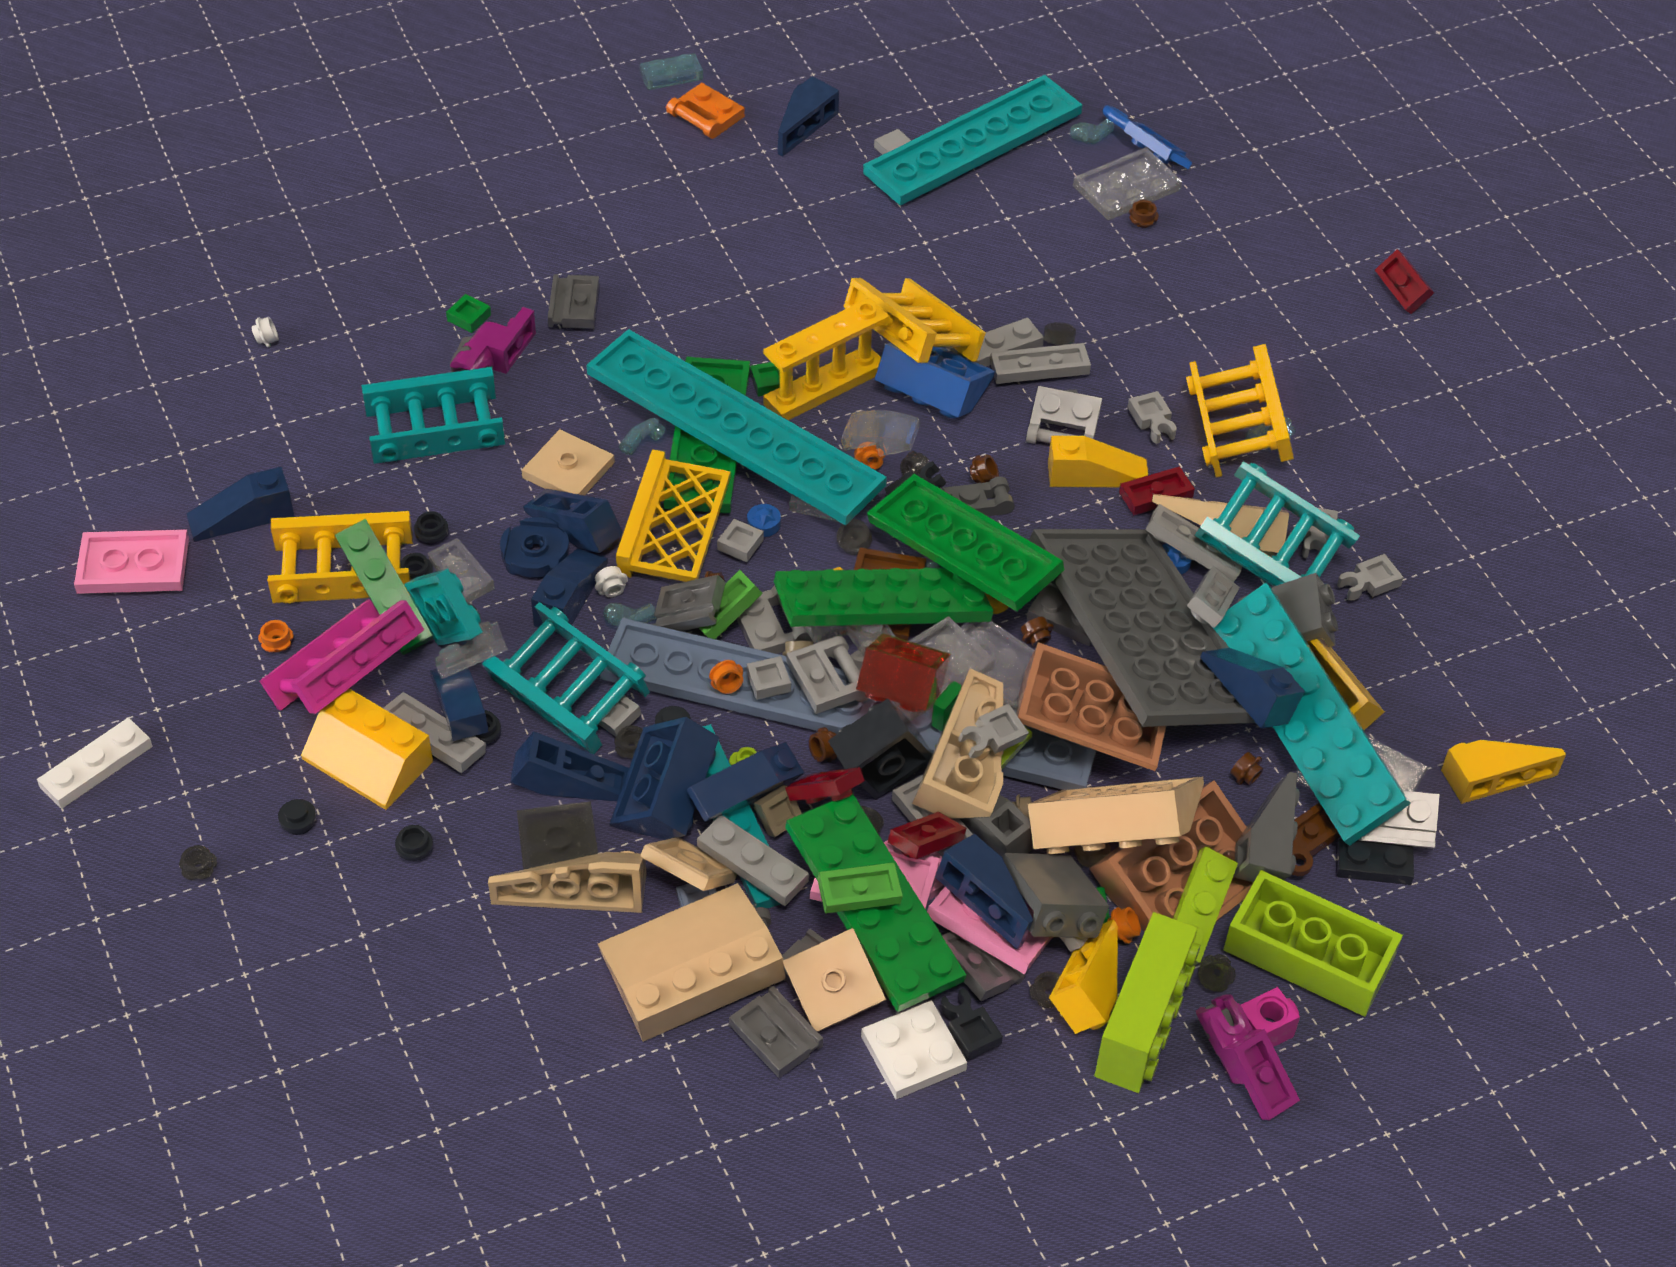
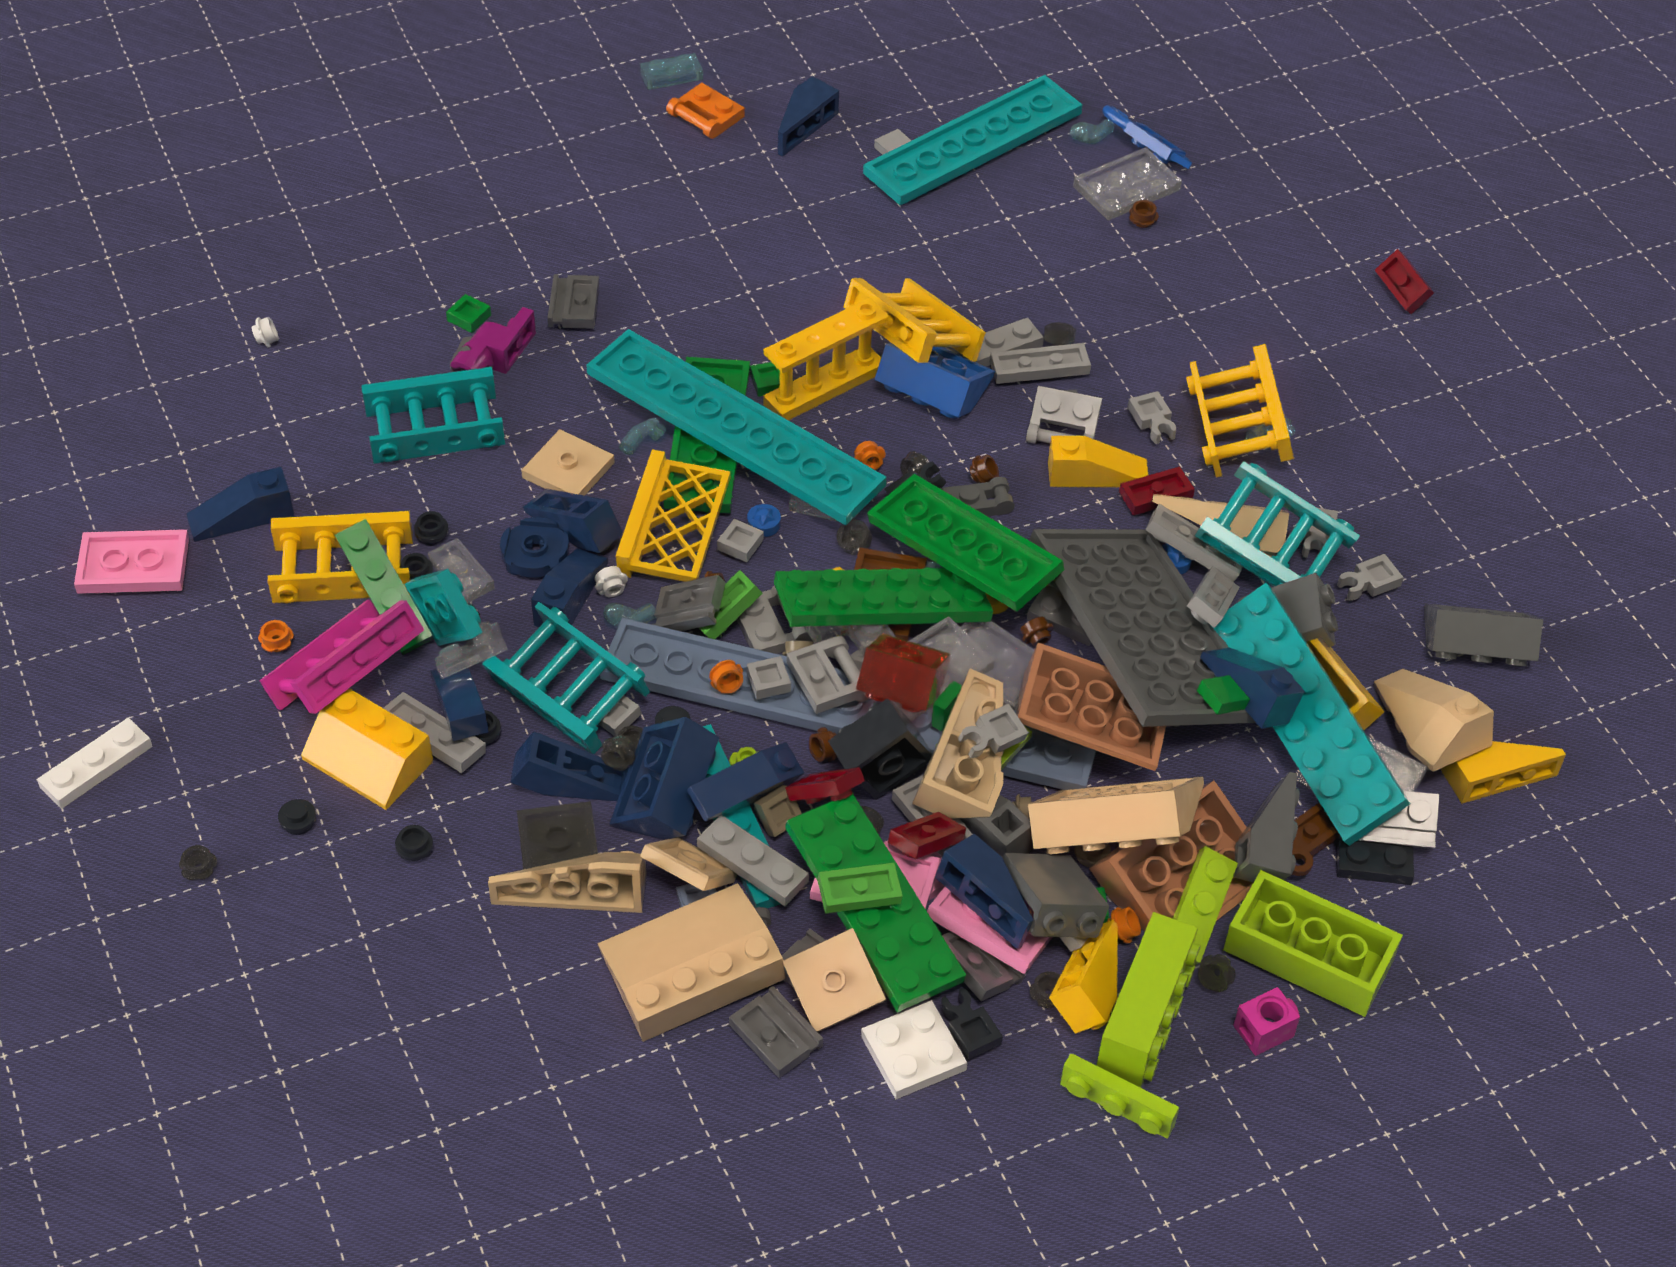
clear slope [841,410,921,457] -> none
magenta plate [1196,994,1300,1120] -> none
reddish brown plate [1230,752,1264,785] -> none
none -> clear smoke plate [601,735,636,771]
none -> lime plate [1060,1053,1179,1139]
none -> green tile [1197,675,1250,715]
none -> tan wedge [1374,669,1494,772]
none -> dark grey slope [1424,603,1543,666]

